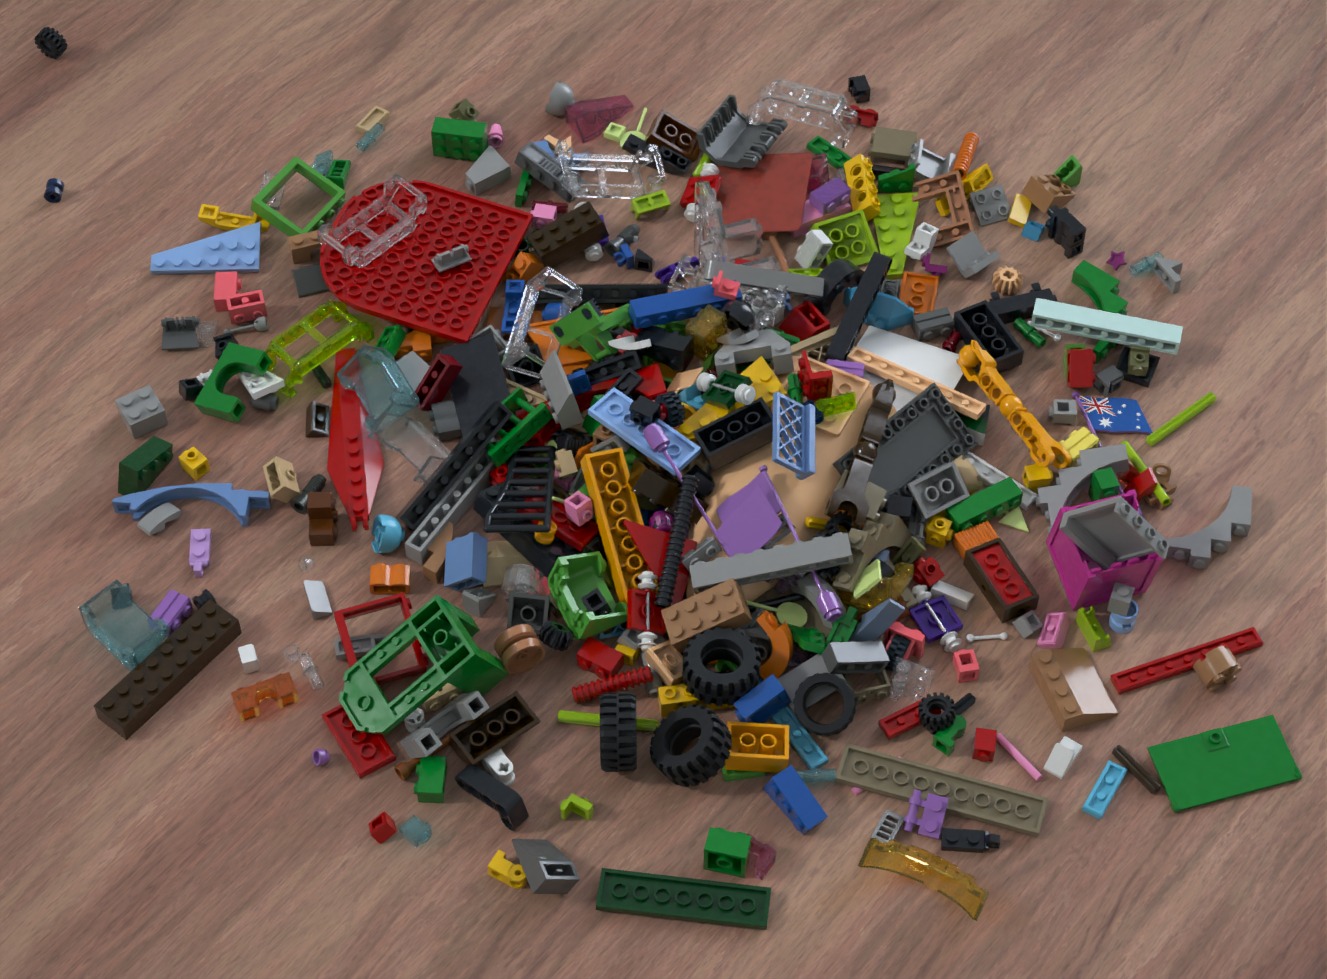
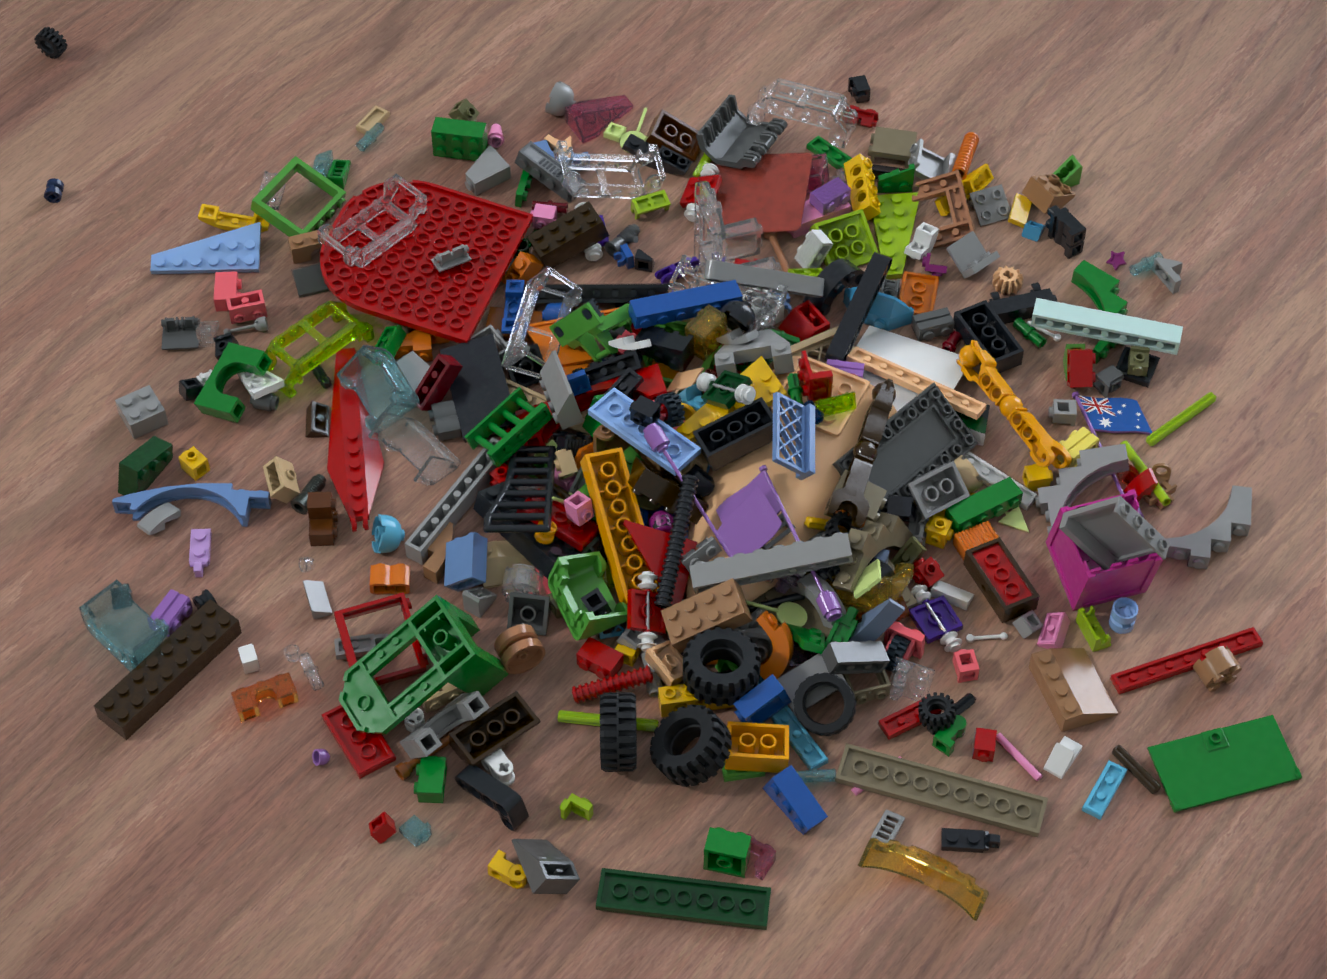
black brick [395,401,513,531] -> none
black gear [539,620,574,651] -> none
light grey slope [590,435,631,453] -> none
coral bracket [712,271,740,300] -> none
medium lavender plate [904,789,949,840] -> none
green brick [1088,467,1120,502] -> none
light grey brick [1107,582,1135,617] -> none

